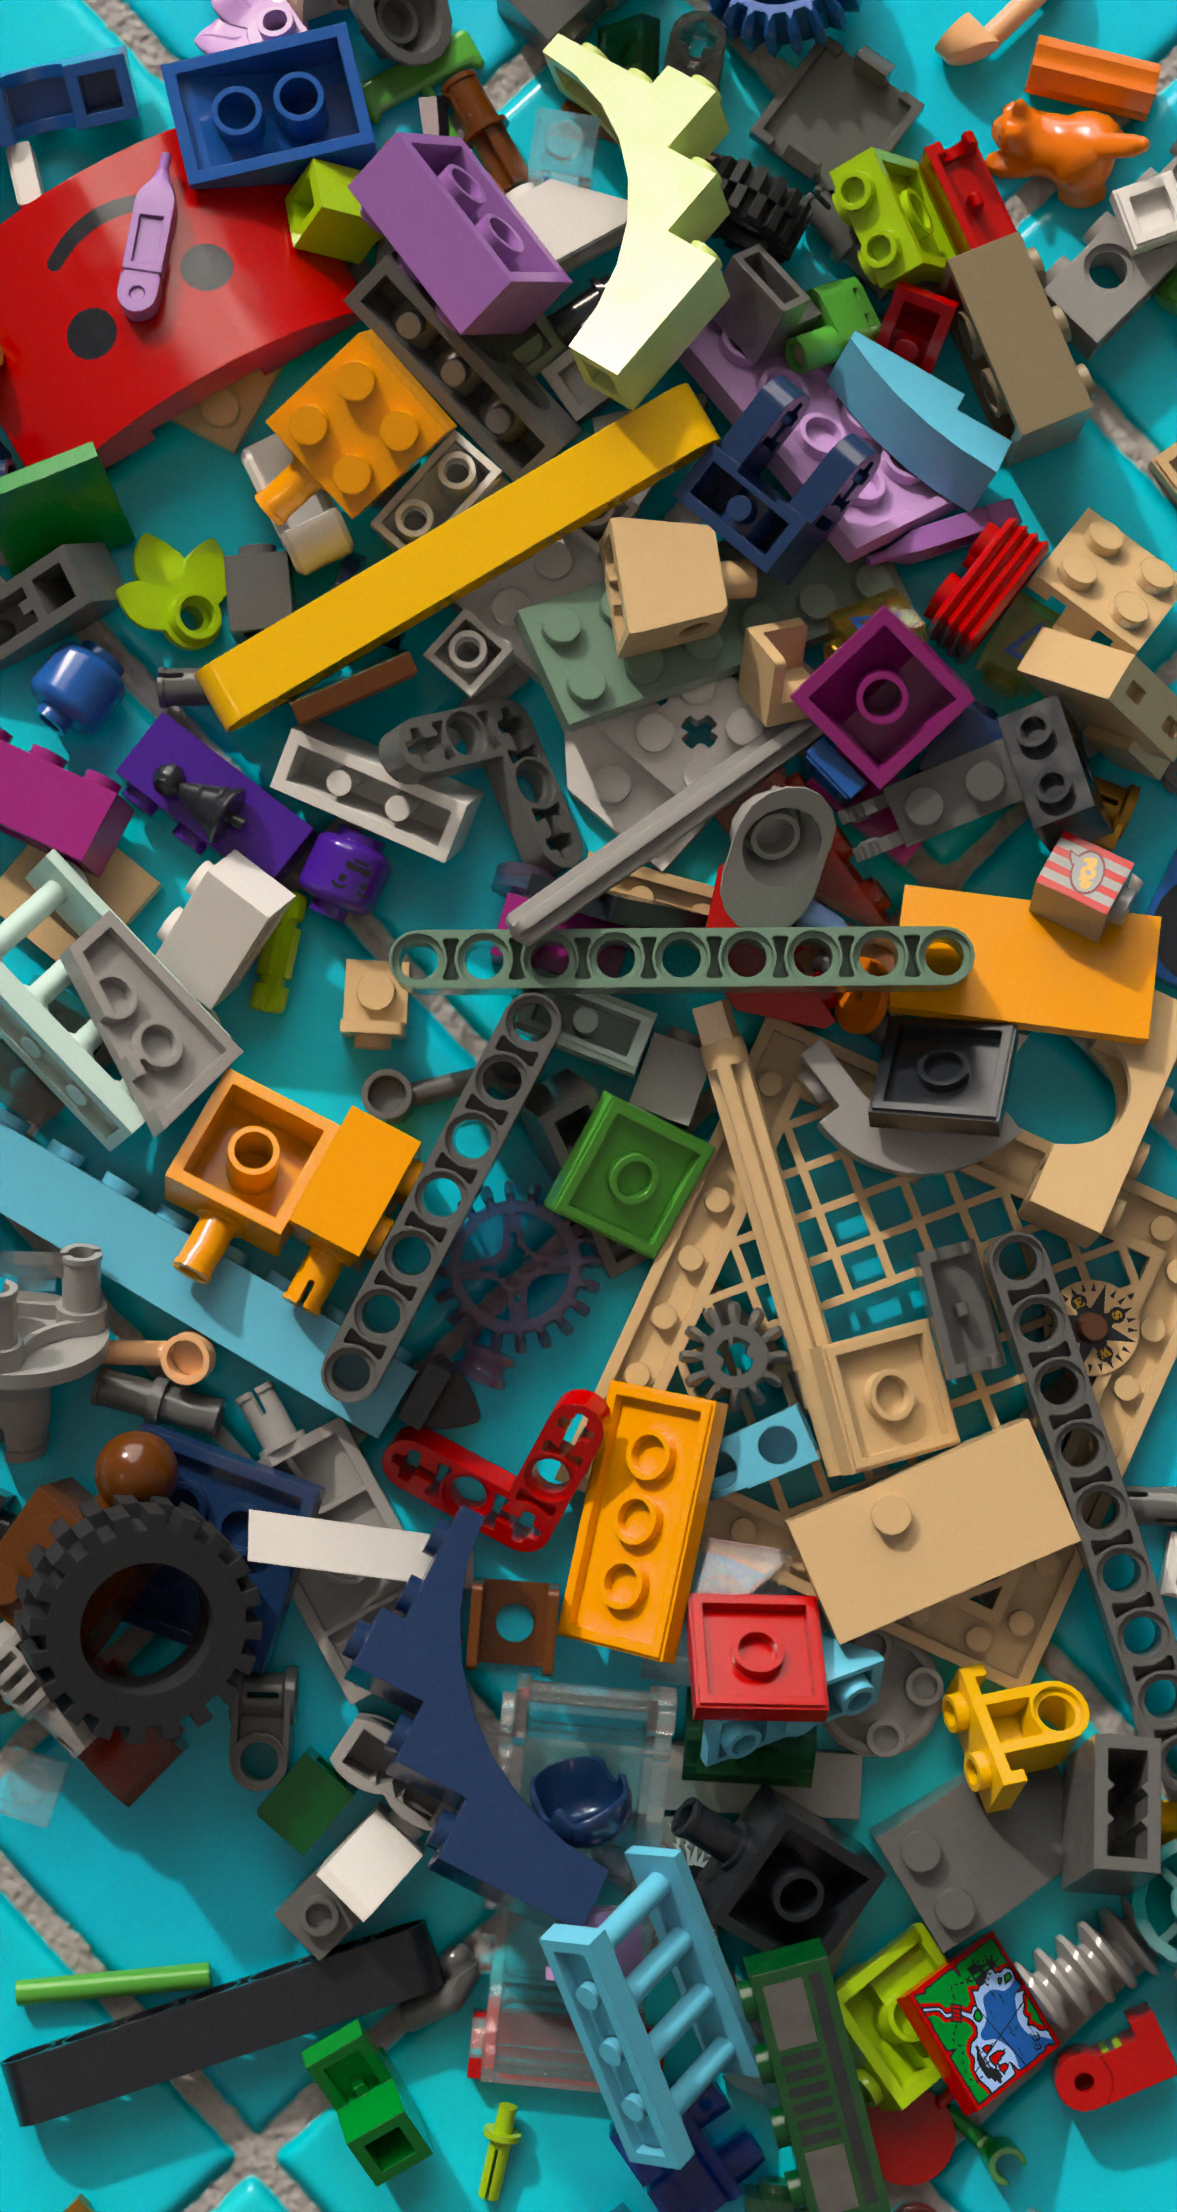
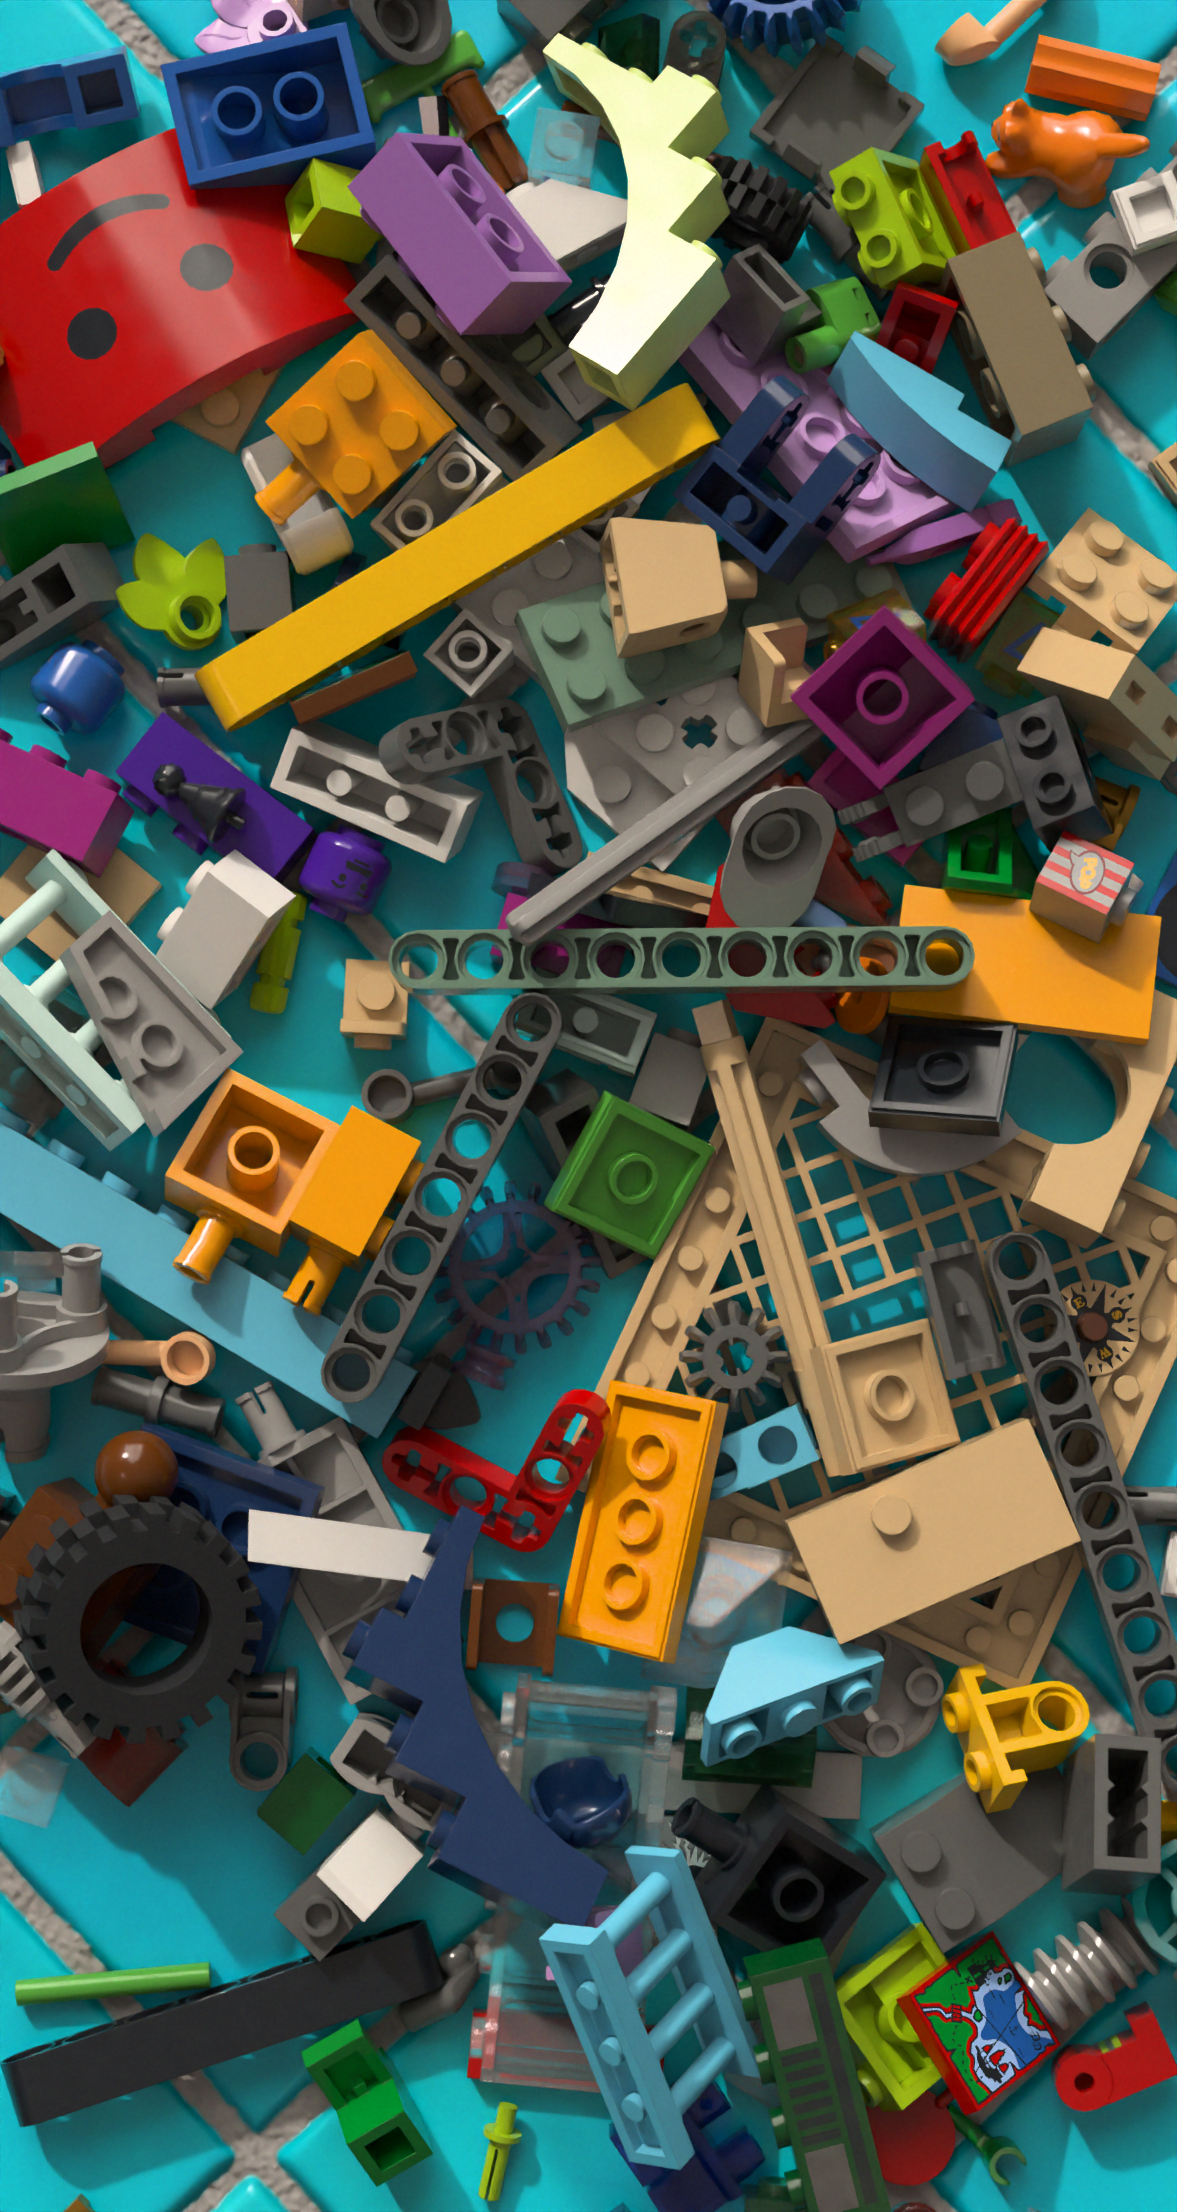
piece [117,152,178,321] -> none
tile [685,1593,829,1722] -> none
blue tile [802,737,867,808] -> none
none -> green slope [938,807,1040,900]

